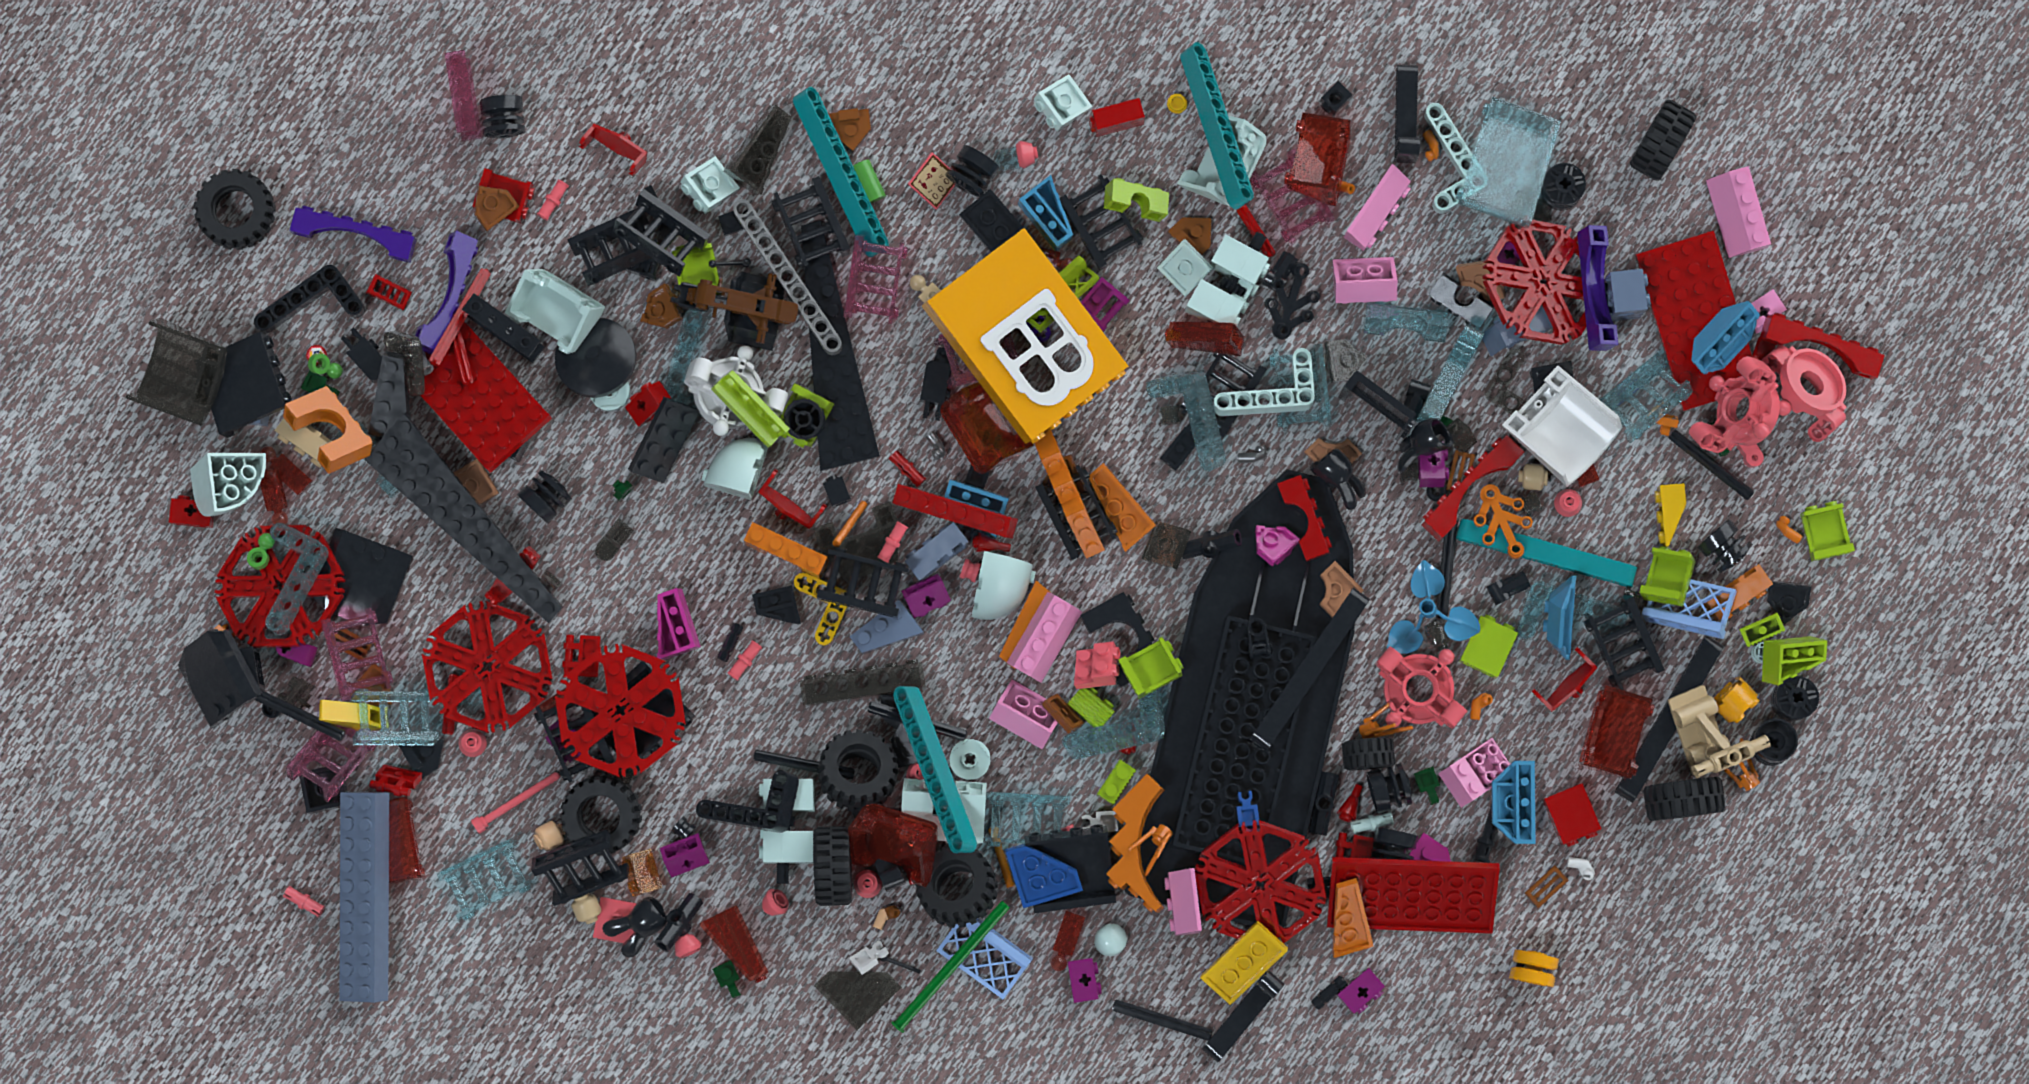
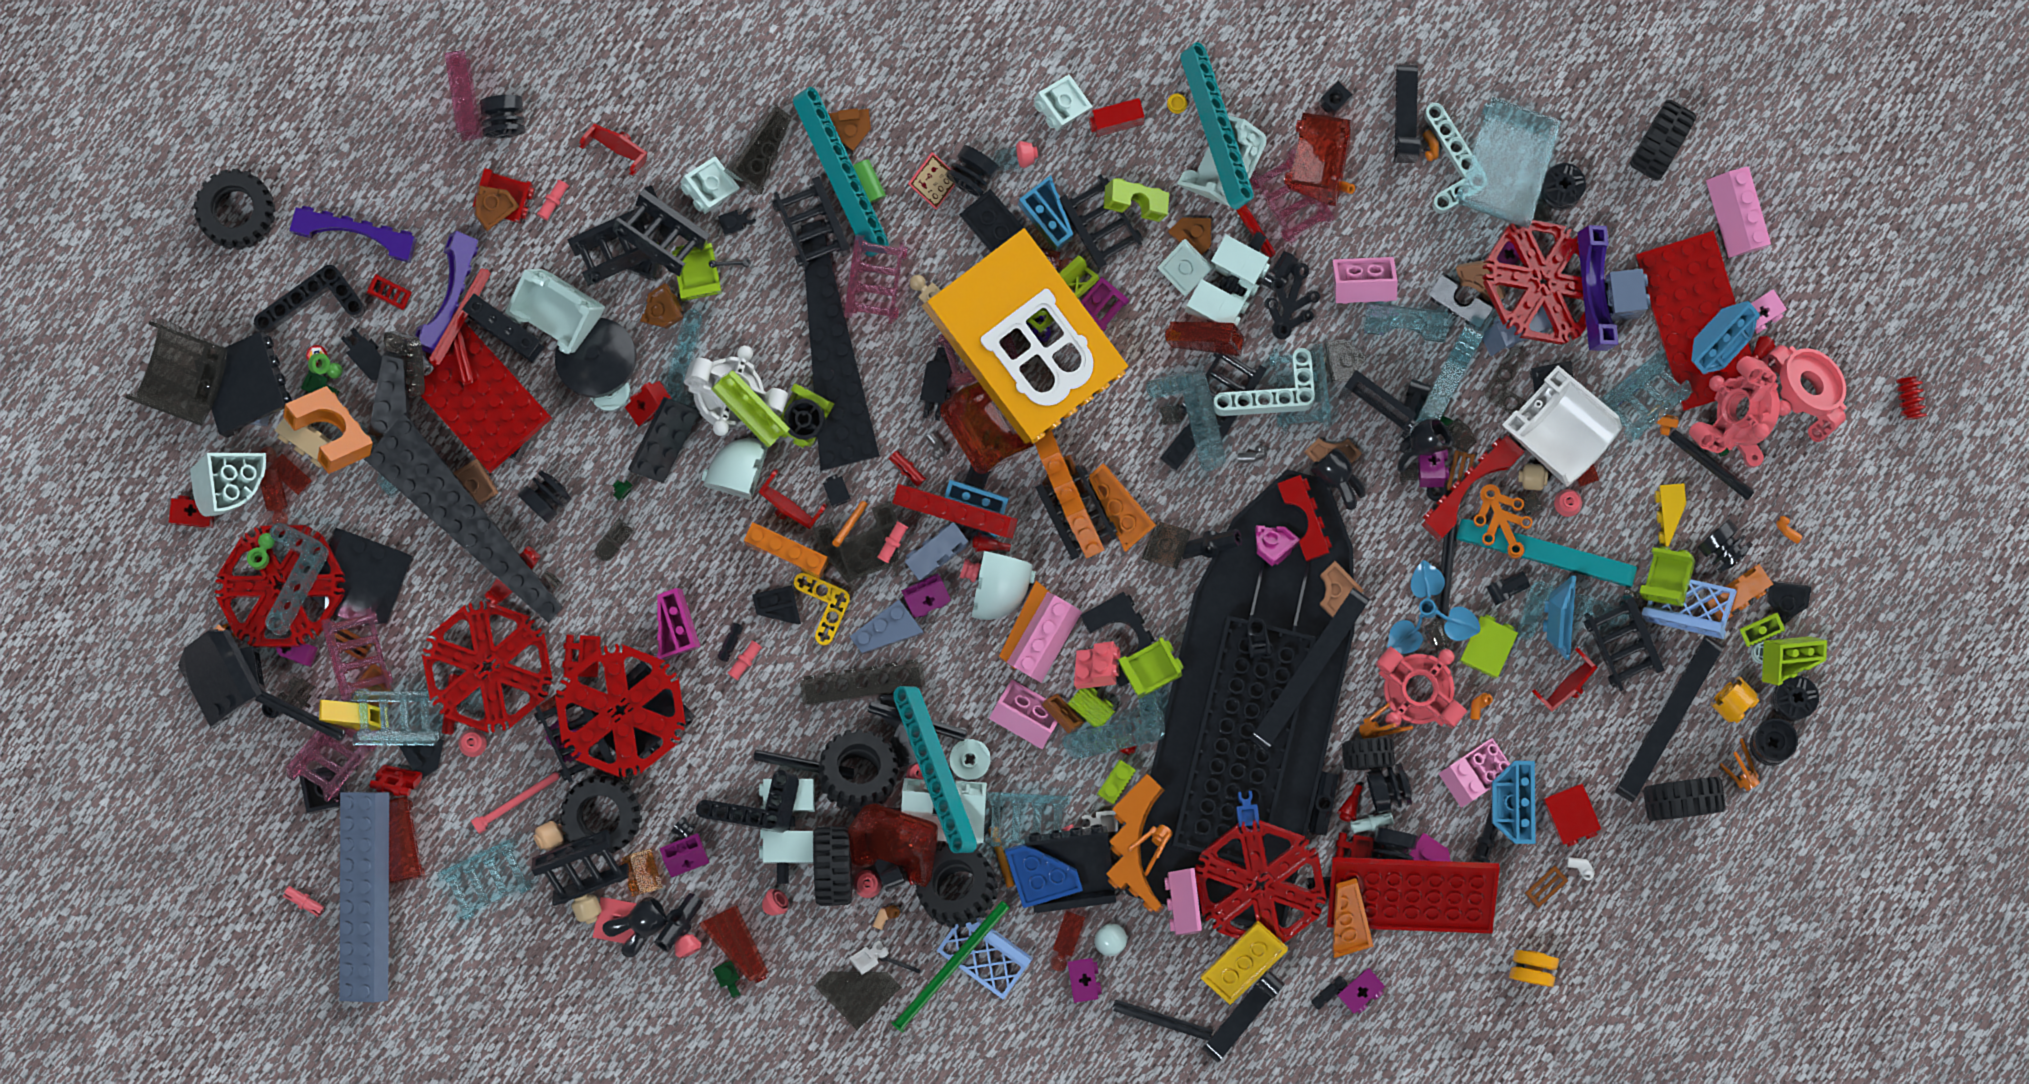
piece [670,271,798,351] -> none
light grey beam [733,199,842,355] -> none
black fence [817,547,910,619] -> none
bright pink slope [1344,164,1411,251] -> none
dark green plate [1413,766,1440,805] -> none
clear red windscreen [1578,685,1655,779] -> none
tan plate [1668,685,1770,778] -> none
red arch [1759,313,1885,380] -> none
lime panel [1800,501,1855,562] -> none
none -> red piece [1896,376,1927,420]

